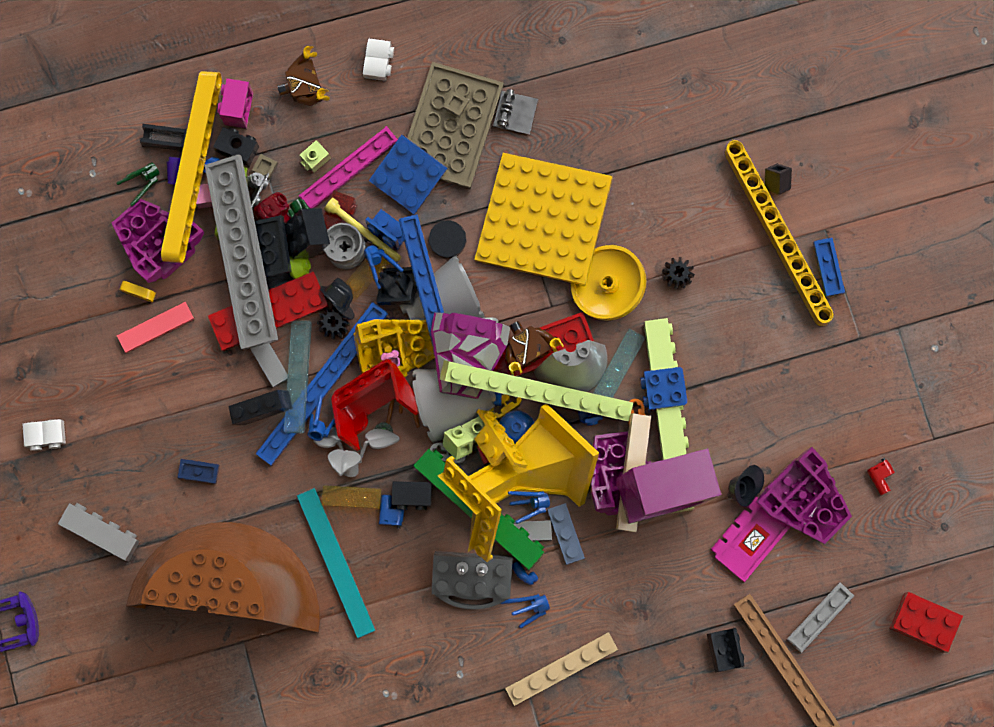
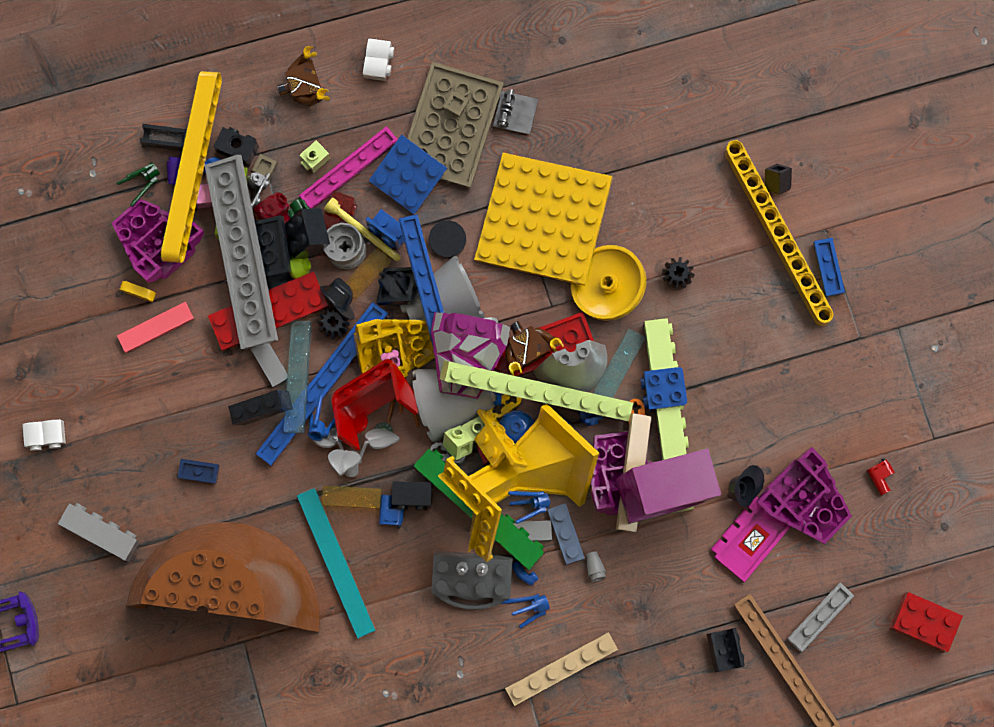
dark pink brick [217,79,253,129] -> none
blue plant [364,245,403,289] -> none
none -> light grey cone [586,552,607,582]

